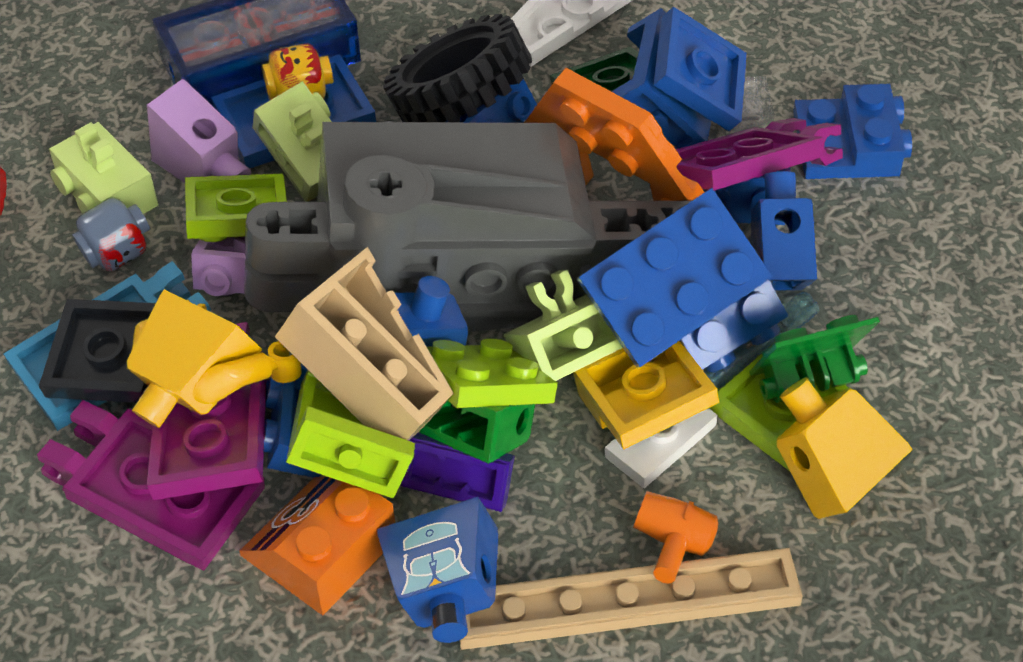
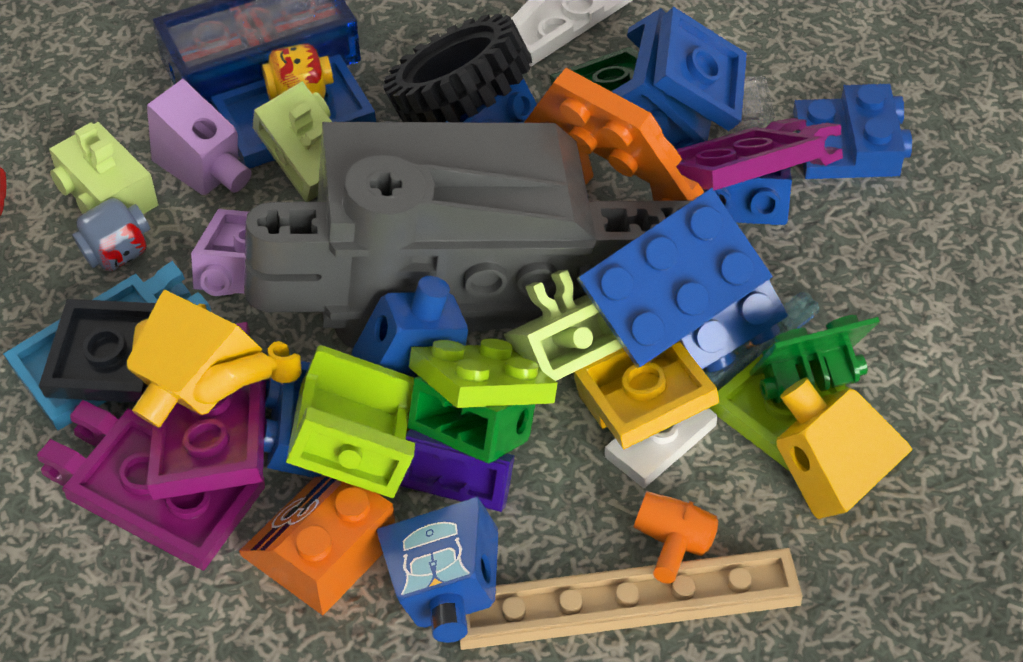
lime plate [185,174,287,242] -> none
tan wedge [275,247,454,441] -> none
blue torso [751,171,817,291] -> none

